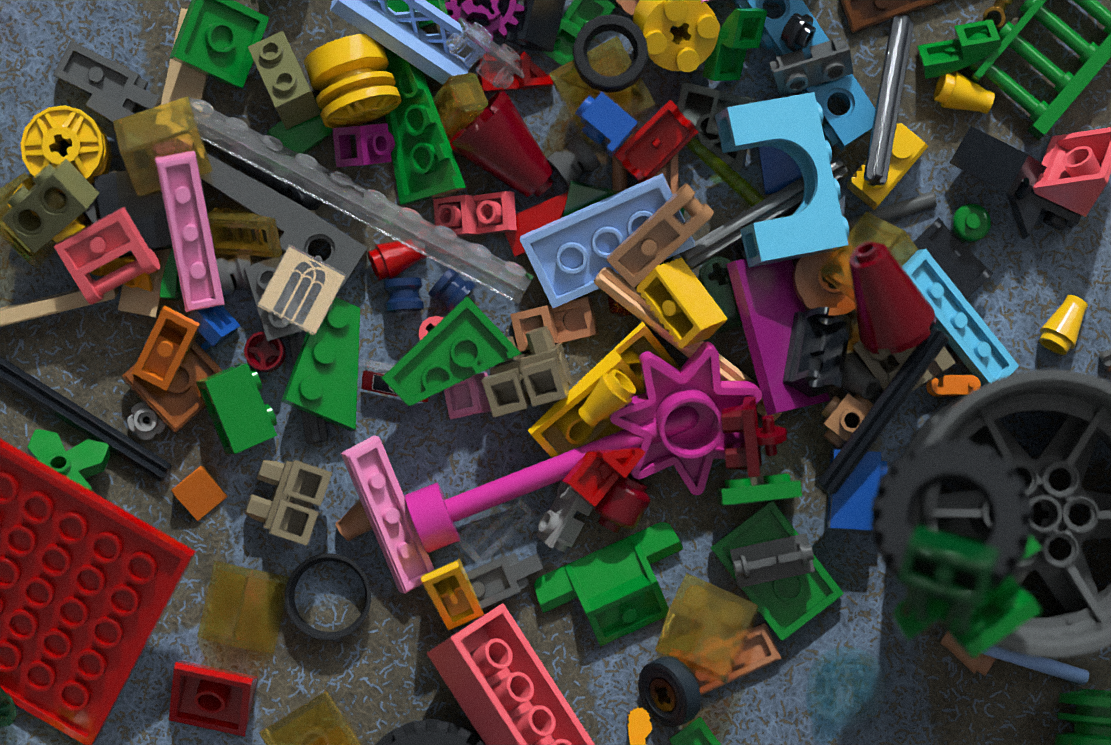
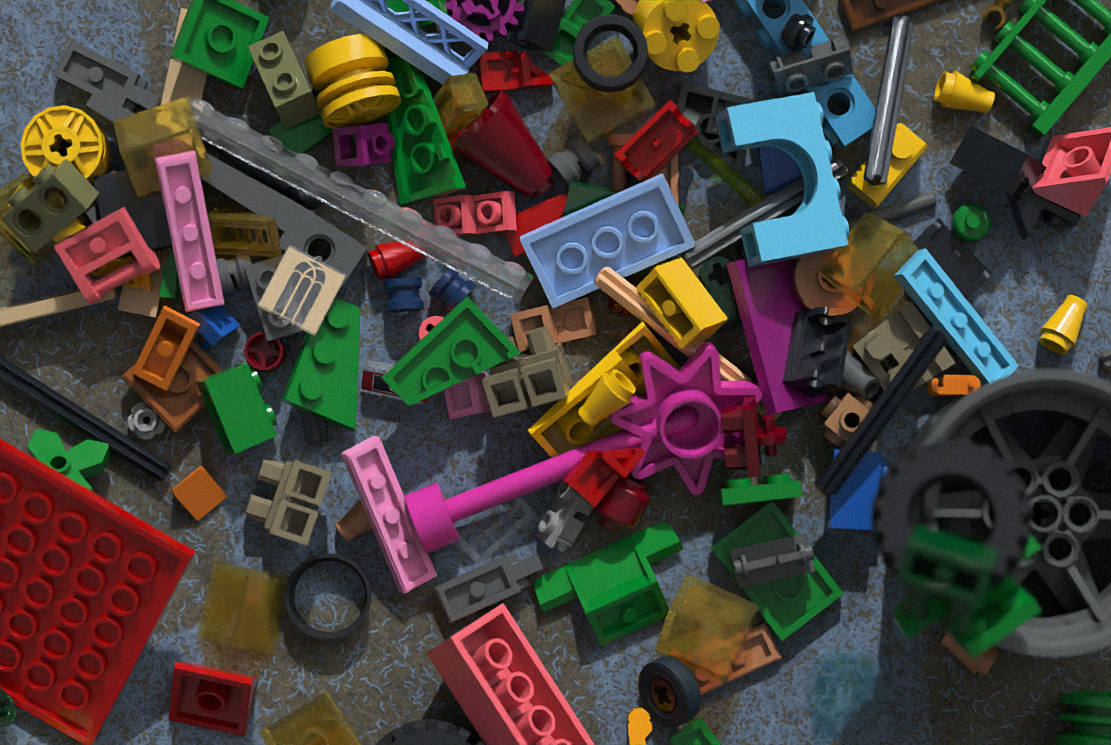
yellow slope [421,559,484,631] -> none
clear hinge [446,17,525,89] -> none
blue brick [575,92,638,158] -> none
medium nougat plate [606,183,714,288] -> none
green slope [702,8,767,81] -> none
dark red cone [849,241,937,355] -> none
green slope [917,19,1001,79] -> none
light blue bar [982,645,1089,685] -> none

